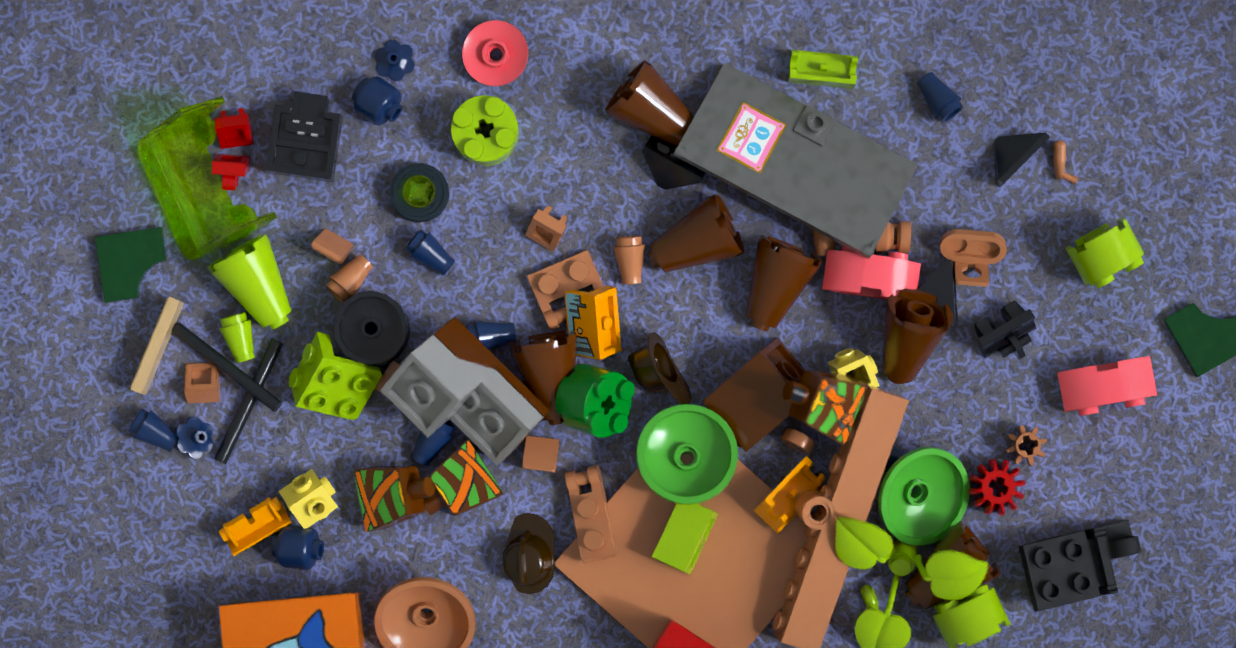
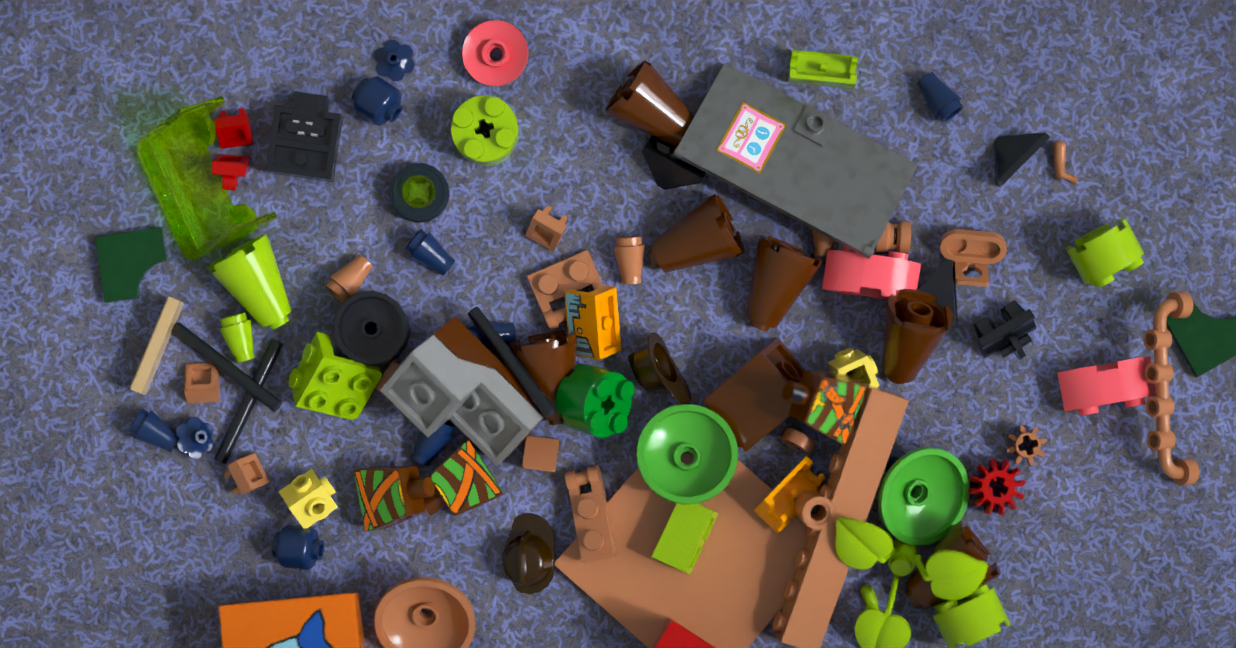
light orange hinge [218,496,292,556] -> none
nougat slope [311,229,353,265] -> none
black plate [1018,520,1142,612] -> none
none -> nougat tile [224,453,270,495]
none -> black bar [467,307,556,418]
none -> nougat bar [1143,291,1199,486]

